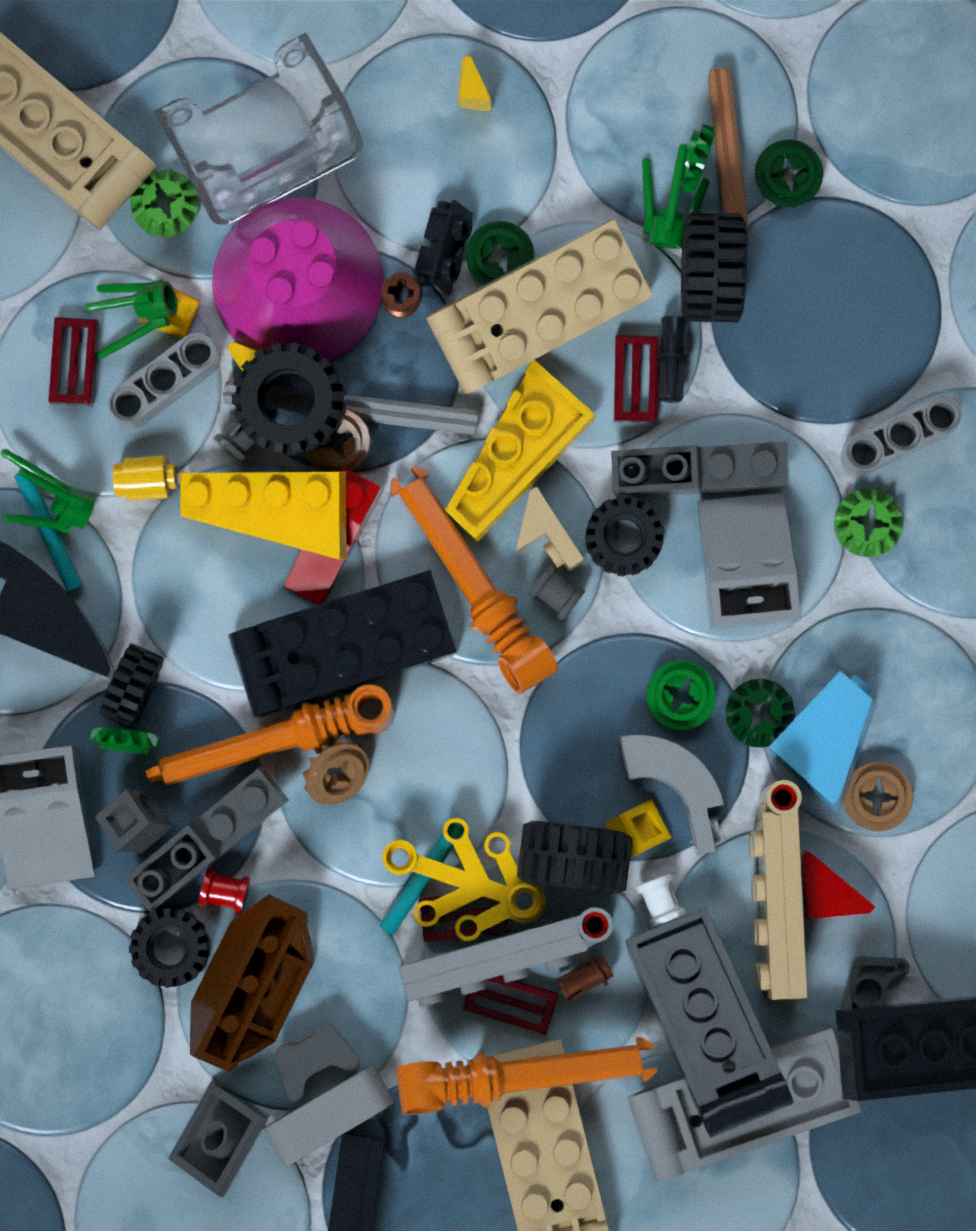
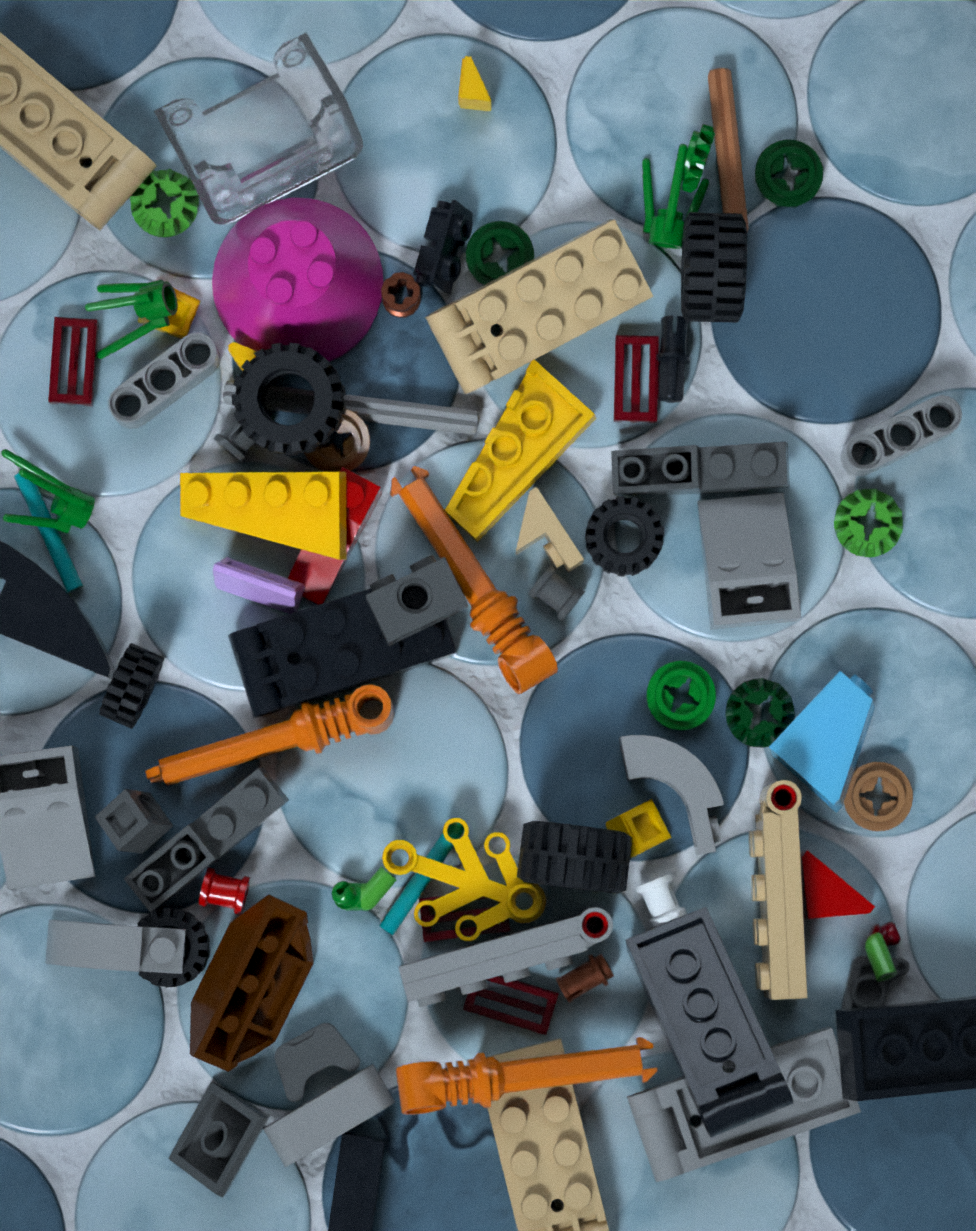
green gear [90,727,160,755] -> none
yellow brick [113,455,178,501] -> none
medium nougat gear [302,739,369,805] -> none
none -> light grey arch [45,919,185,974]
none -> lavender slope [213,557,305,614]
none -> arm [331,867,397,911]
none -> dark grey brick [365,555,468,646]
none -> bright green arm [865,922,901,982]

